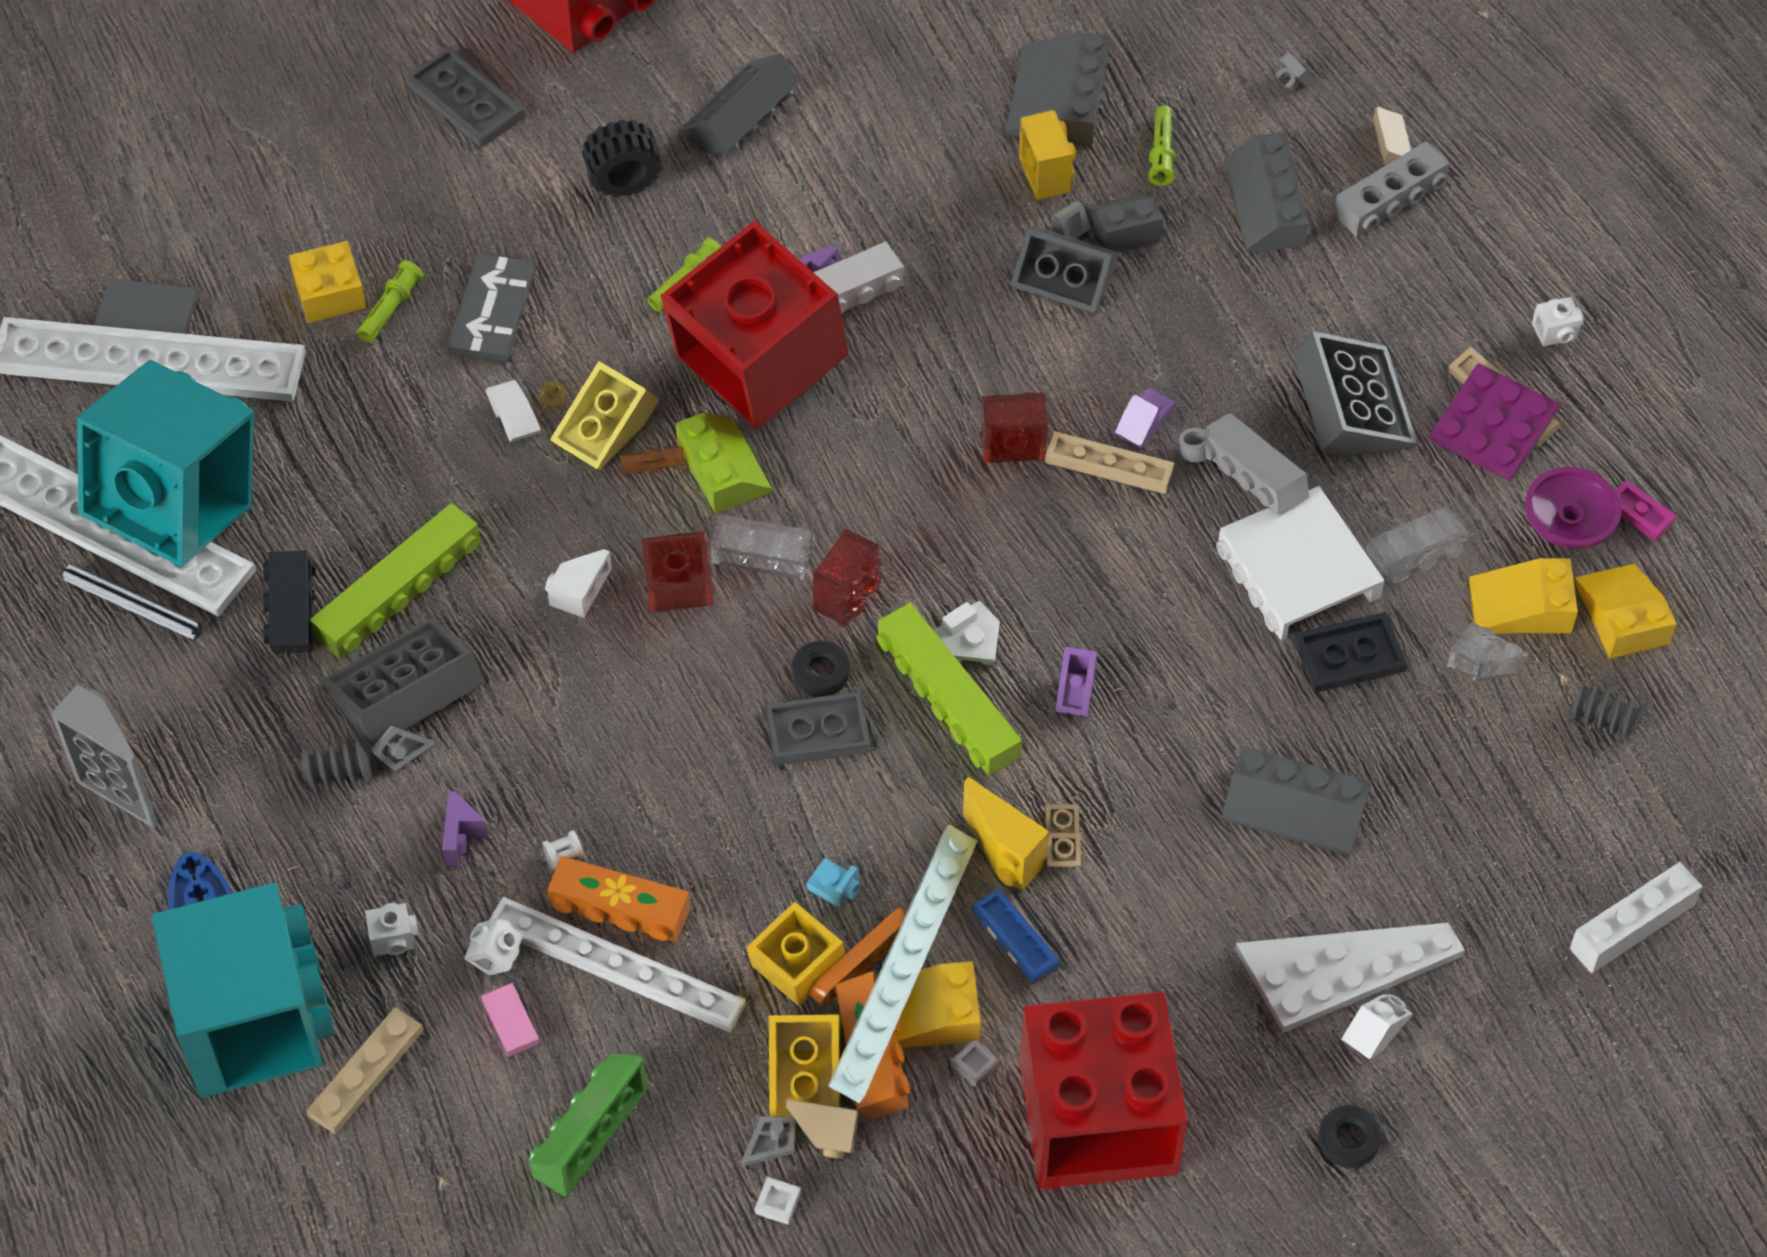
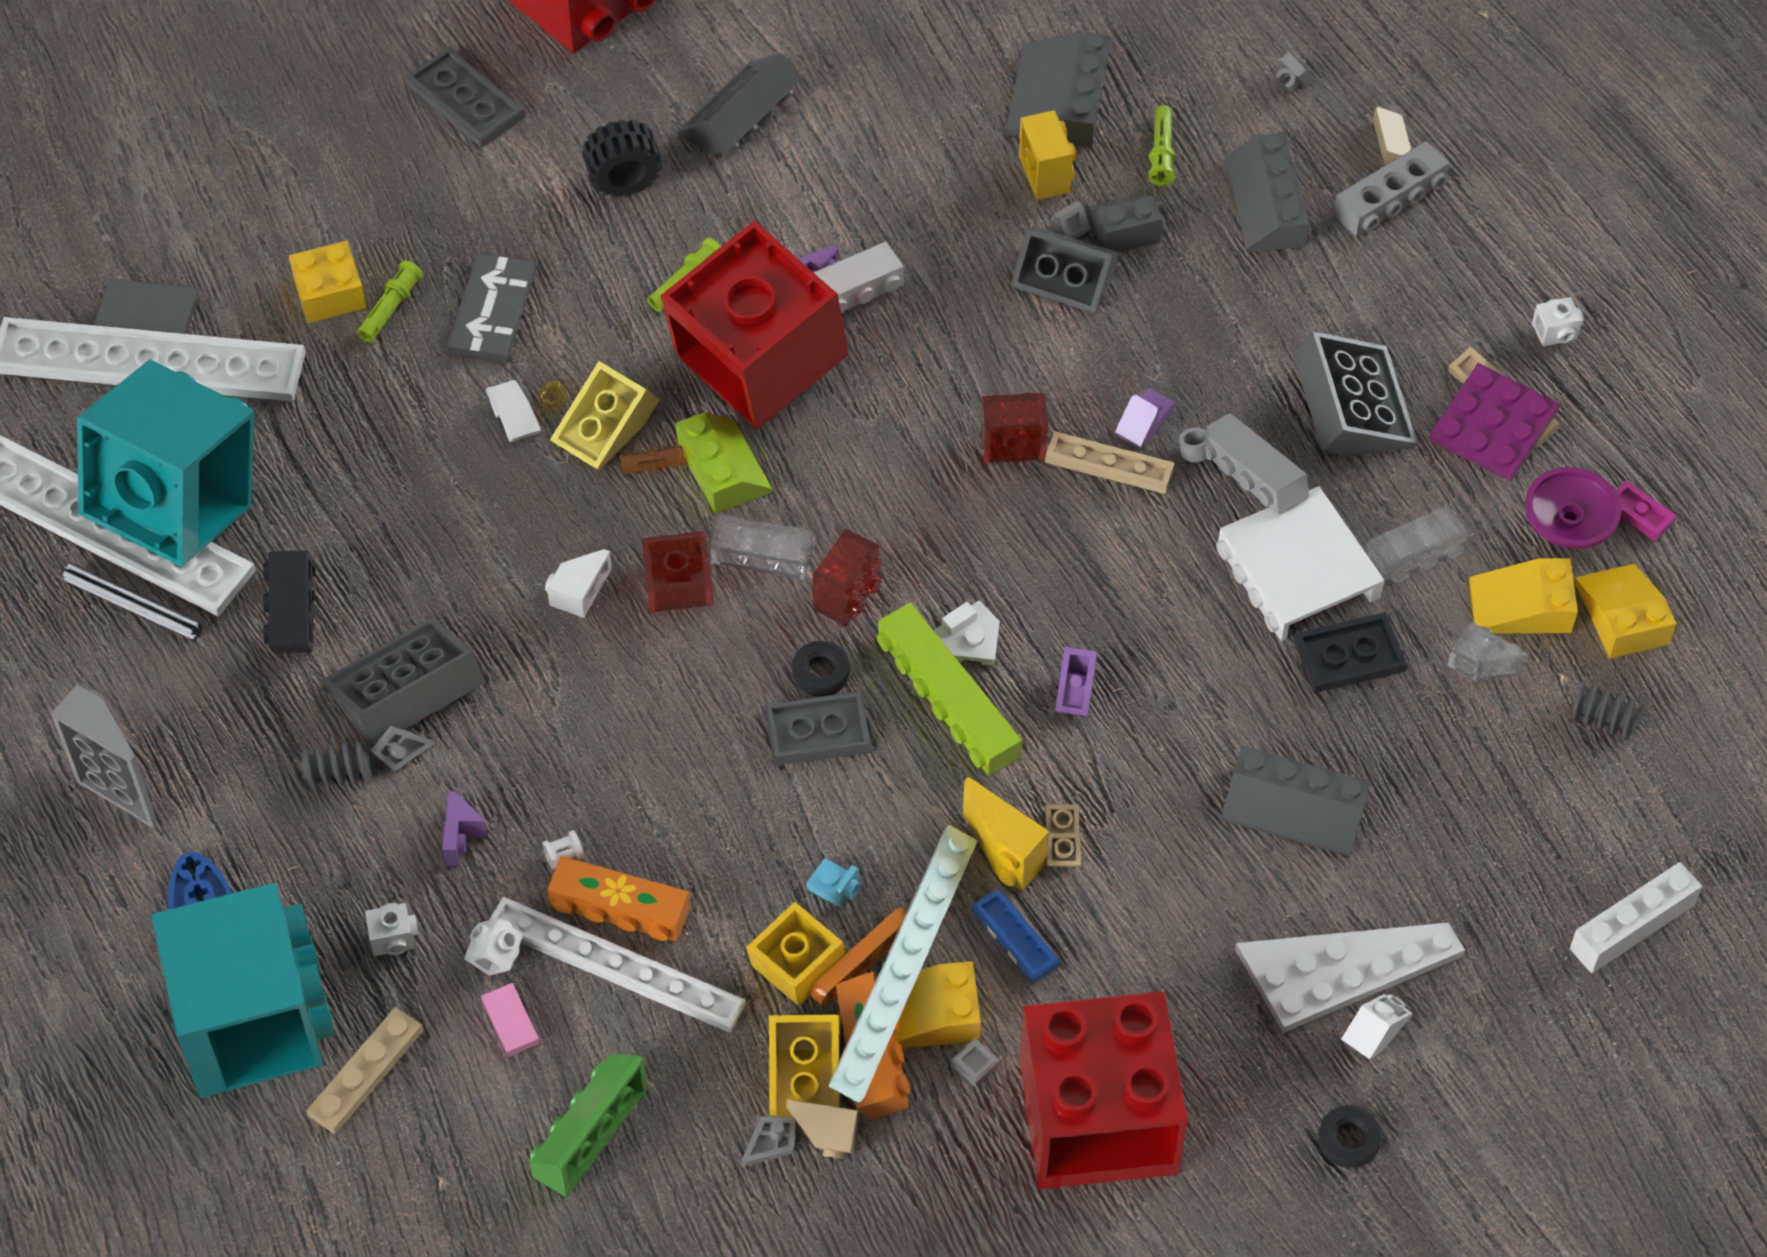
lime brick [310,503,481,659] -> none
white plate [755,1177,801,1225] -> none

